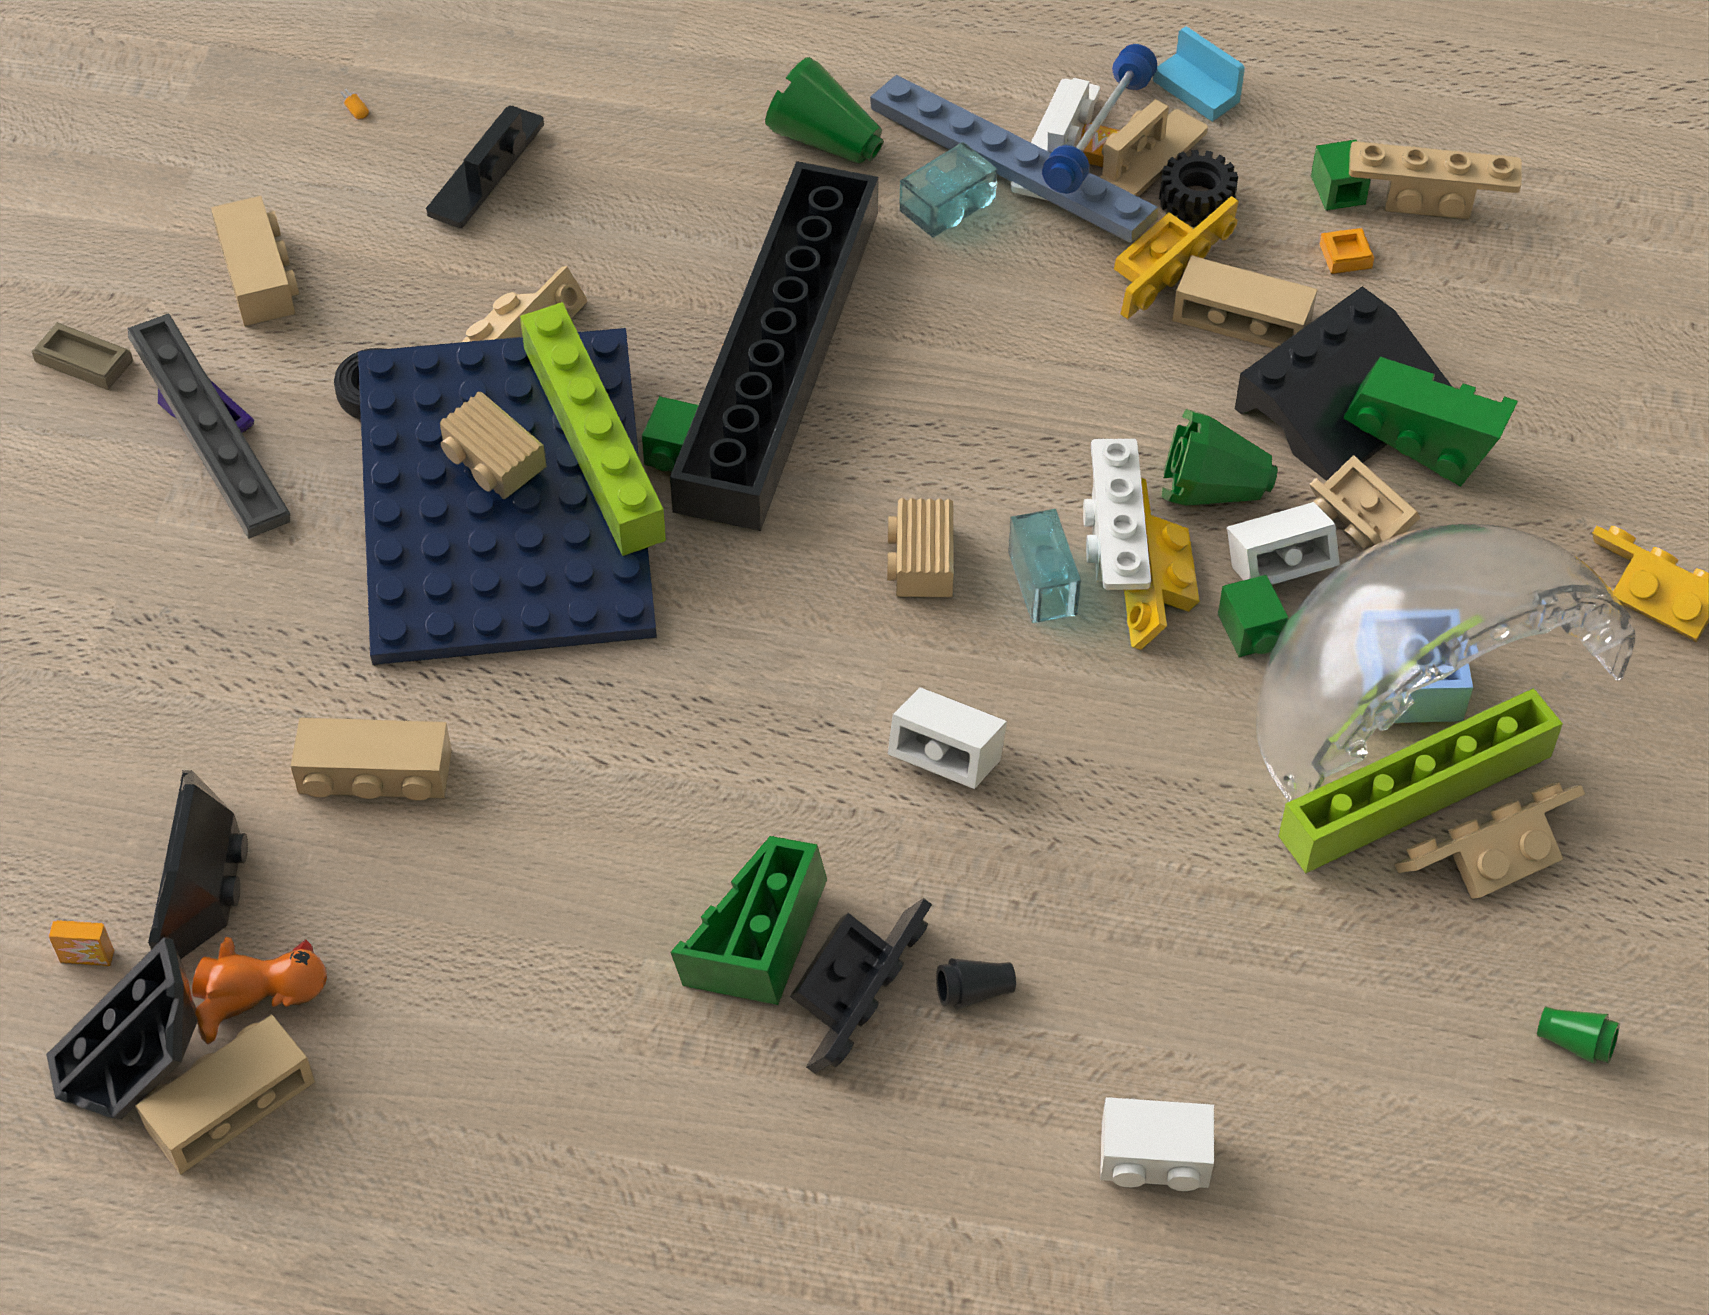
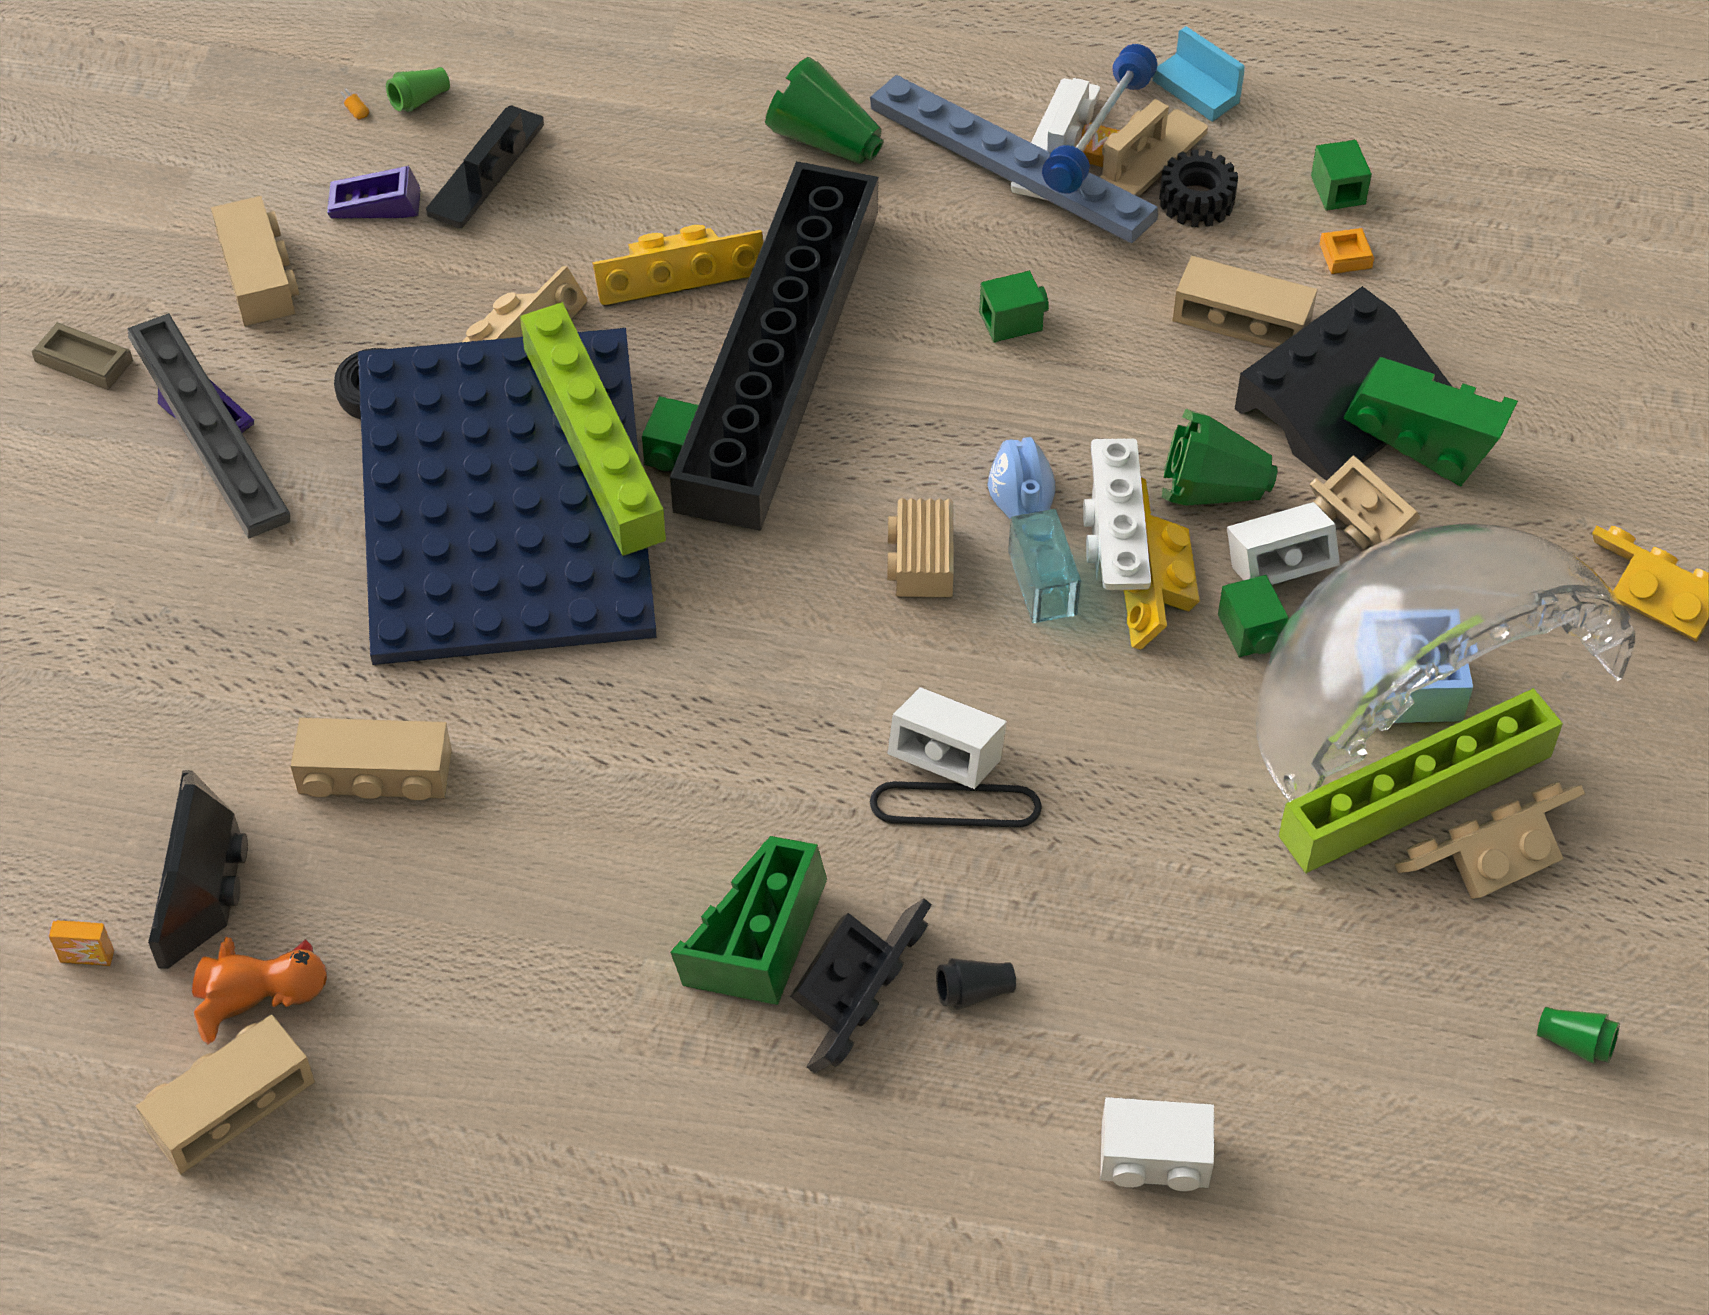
black wedge [46,938,198,1119] -> none
tan brick [440,392,547,499] -> none
clear light blue brick [899,142,997,238] -> none
yellow bracket [1114,196,1239,319] -> none
tan bracket [1349,141,1522,220] -> none
none -> dark purple slope [327,166,421,218]
none -> bright green cone [386,67,450,112]
none -> yellow bracket [592,225,764,305]
none -> black piece [870,781,1042,827]
none -> green brick [979,270,1049,343]
none -> light blue hat [987,437,1056,536]

